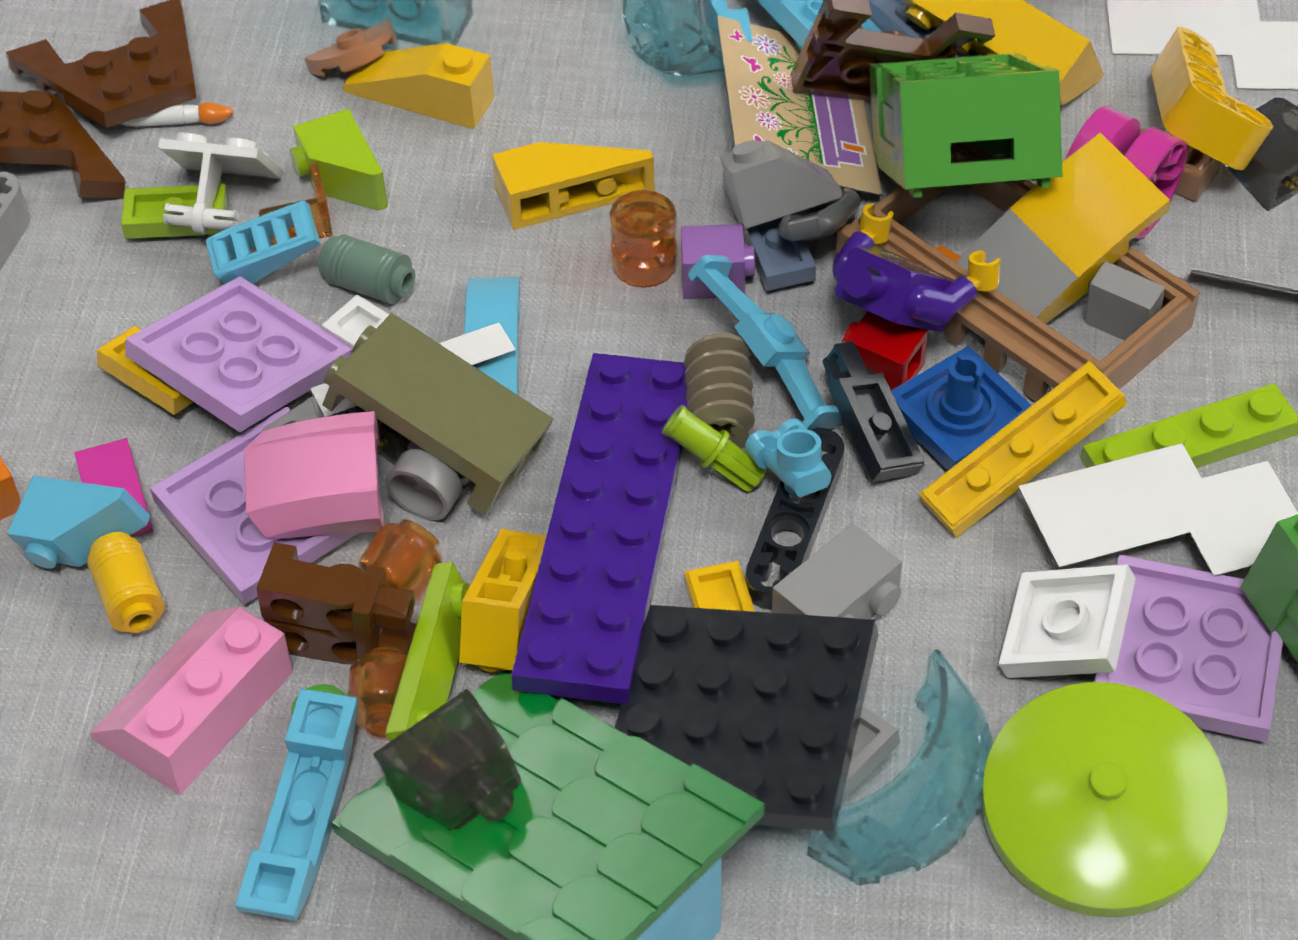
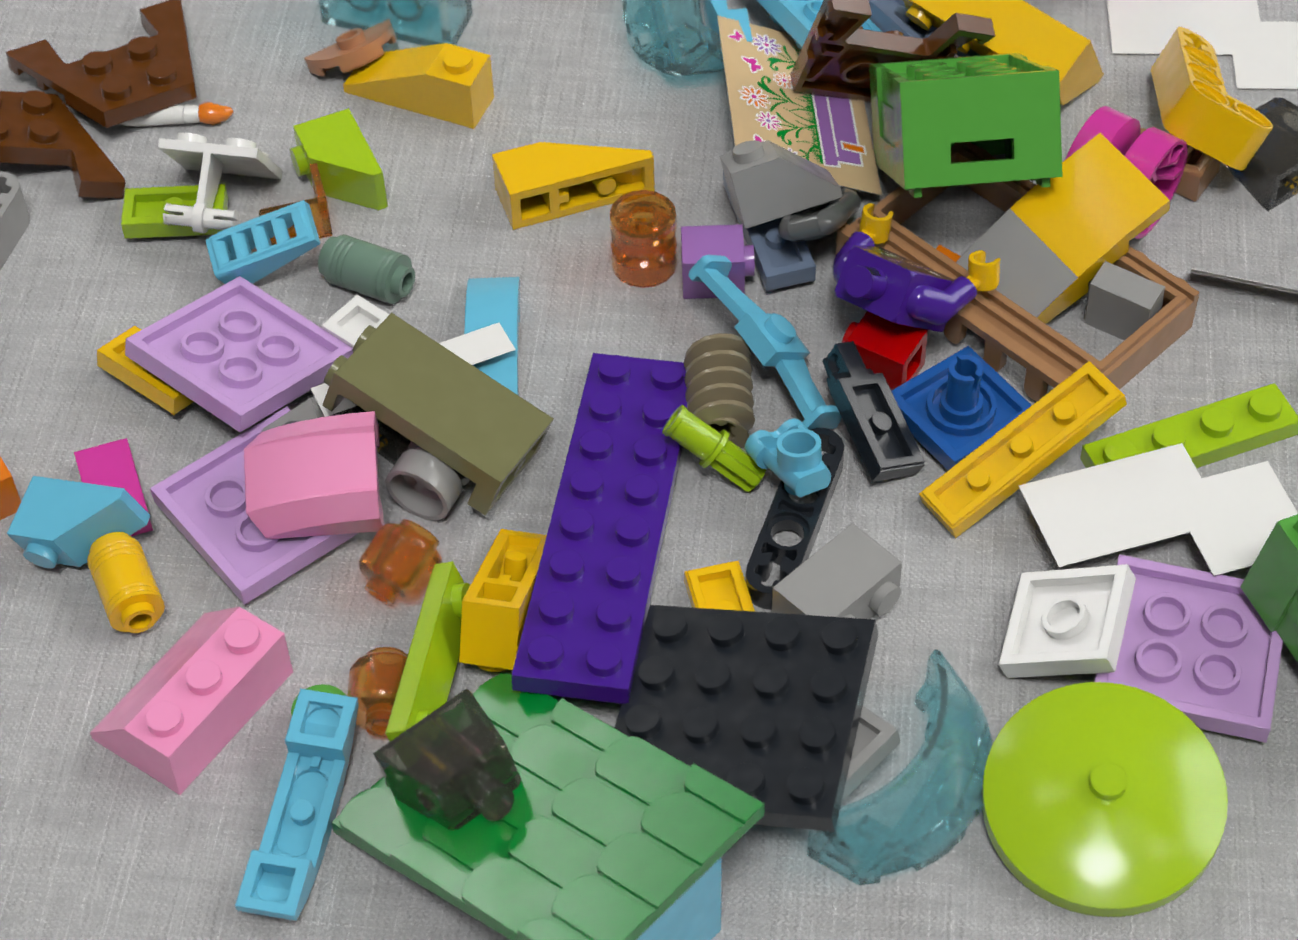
reddish brown hips [256,542,417,673] -> none

